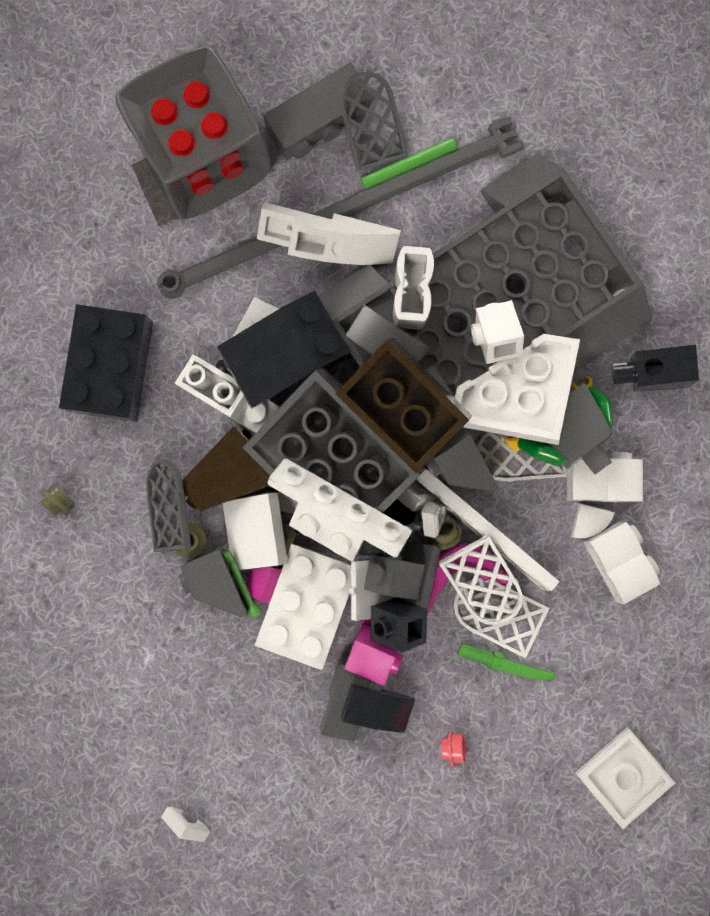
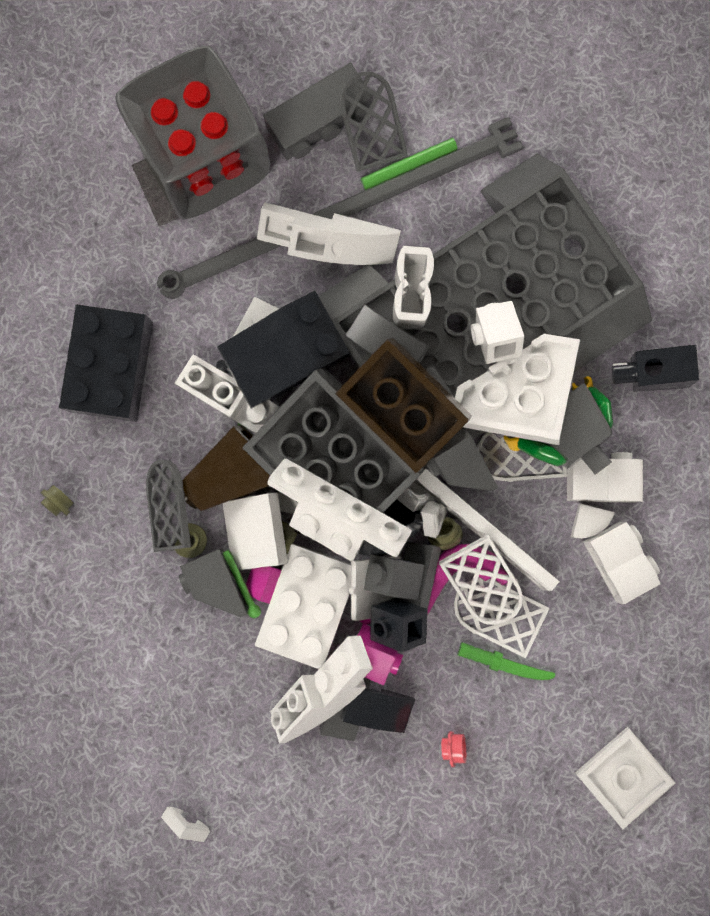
none -> white slope [270,636,373,743]

